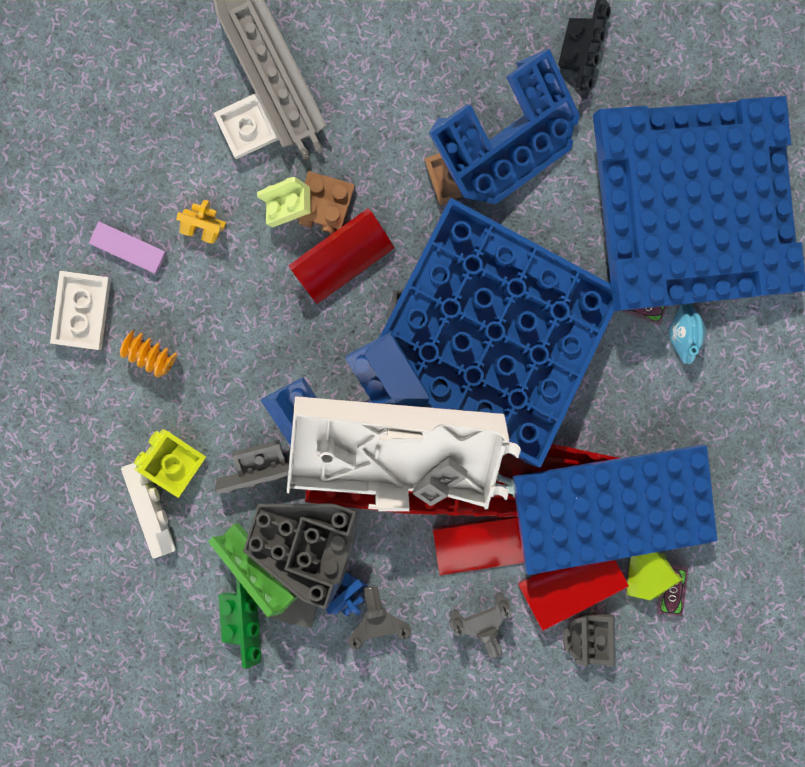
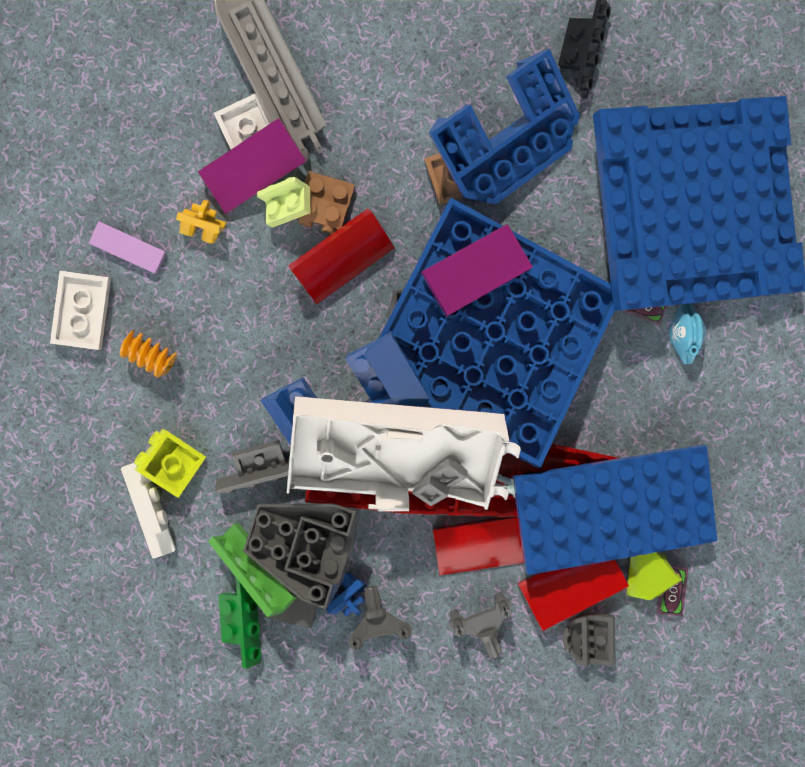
none -> magenta tile [198,118,307,214]
none -> magenta tile [421,224,533,317]

